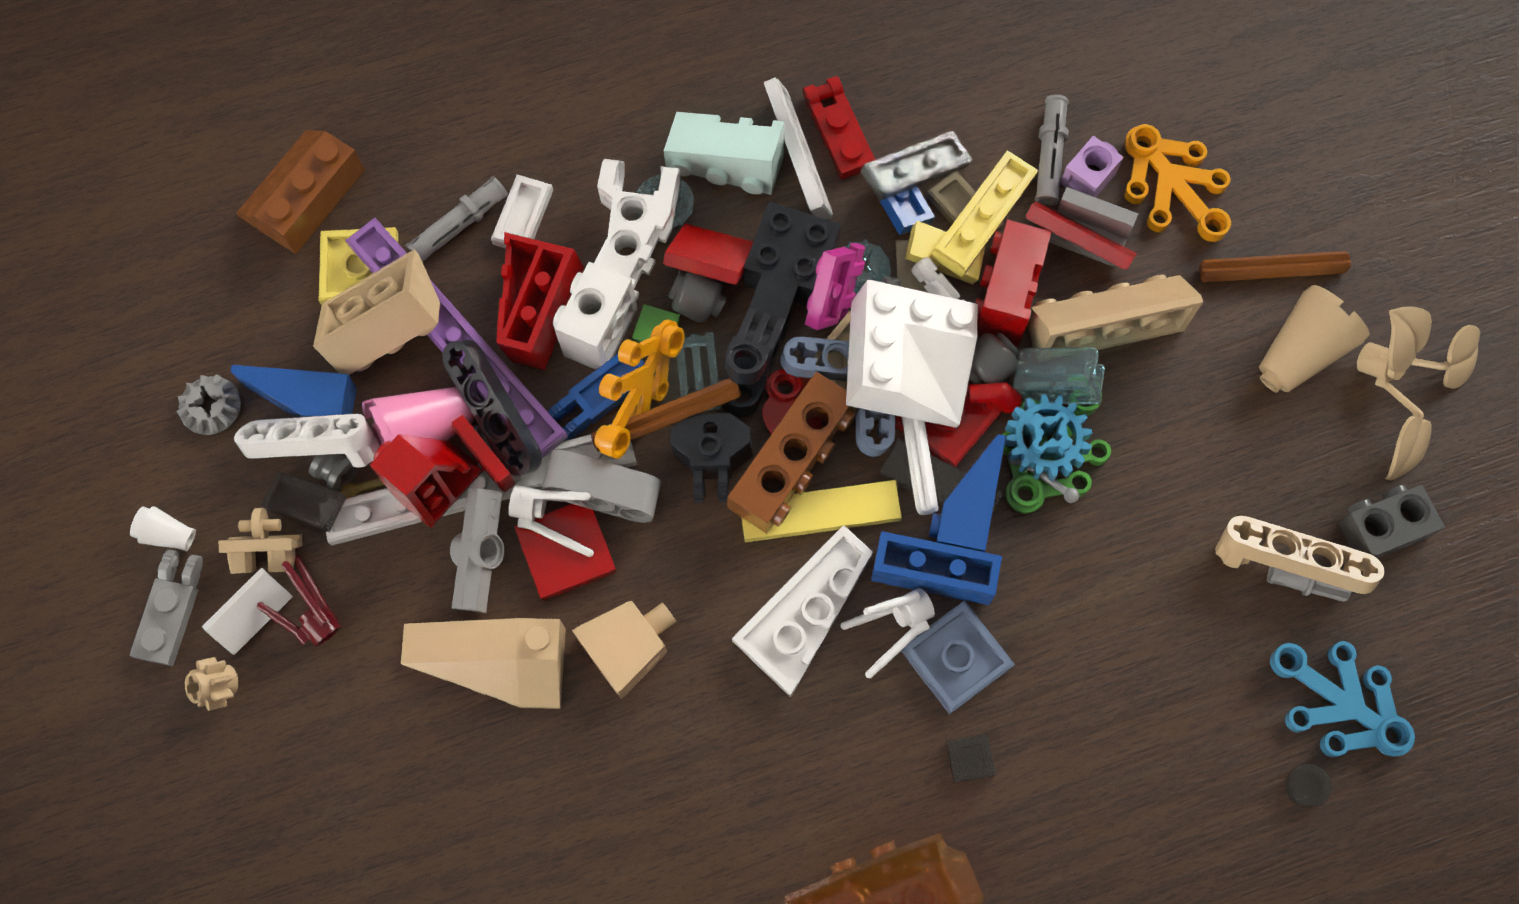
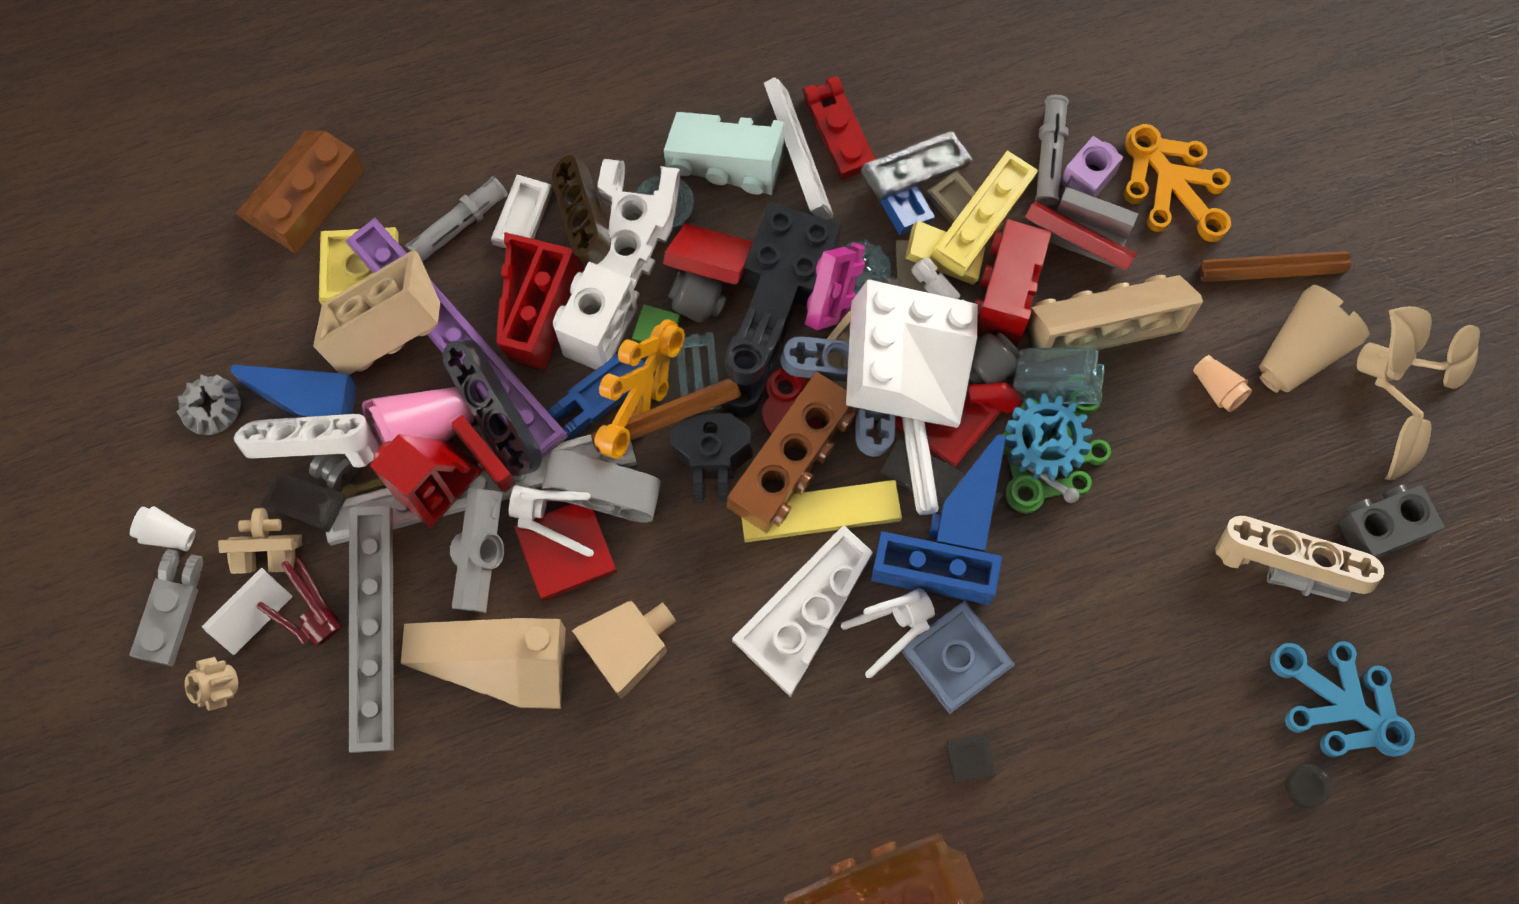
none -> light grey plate [349,506,394,753]
none -> dark brown beam [552,155,611,265]
none -> light nougat cone [1193,355,1252,412]

